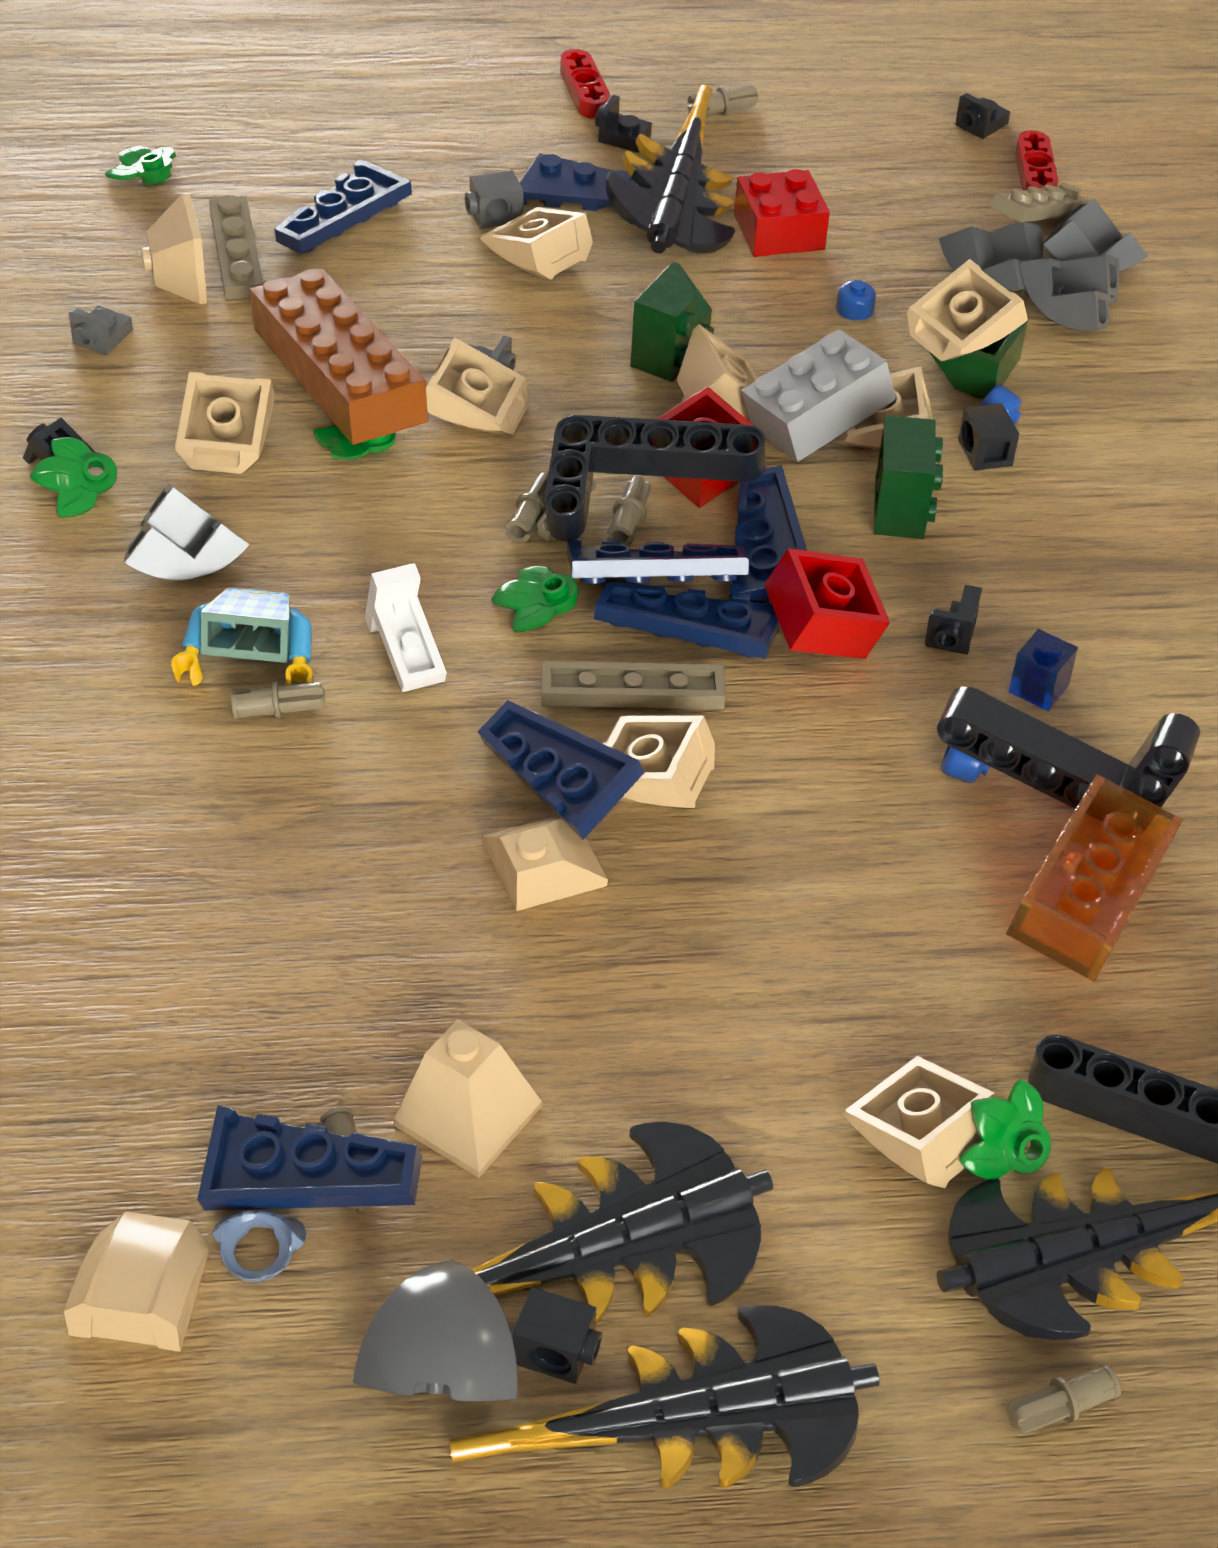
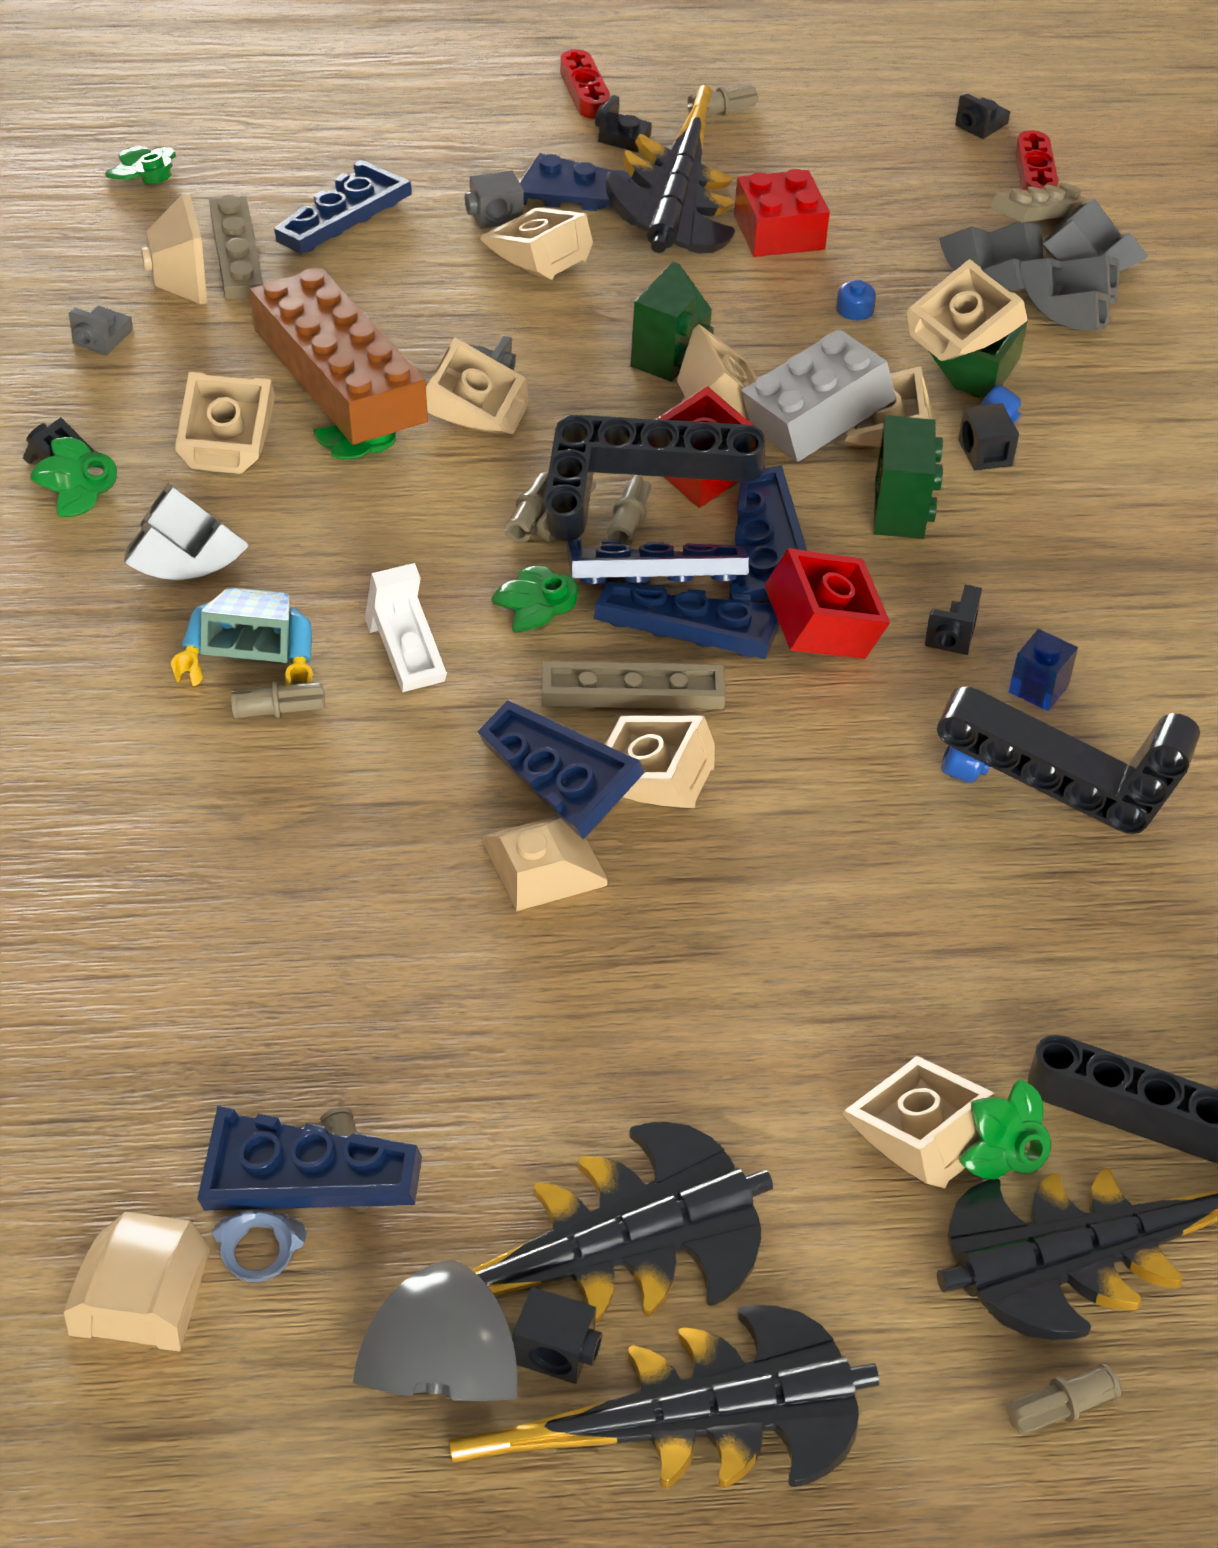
tan slope [393,1019,542,1178] -> none
clear orange brick [1006,774,1183,982] -> none

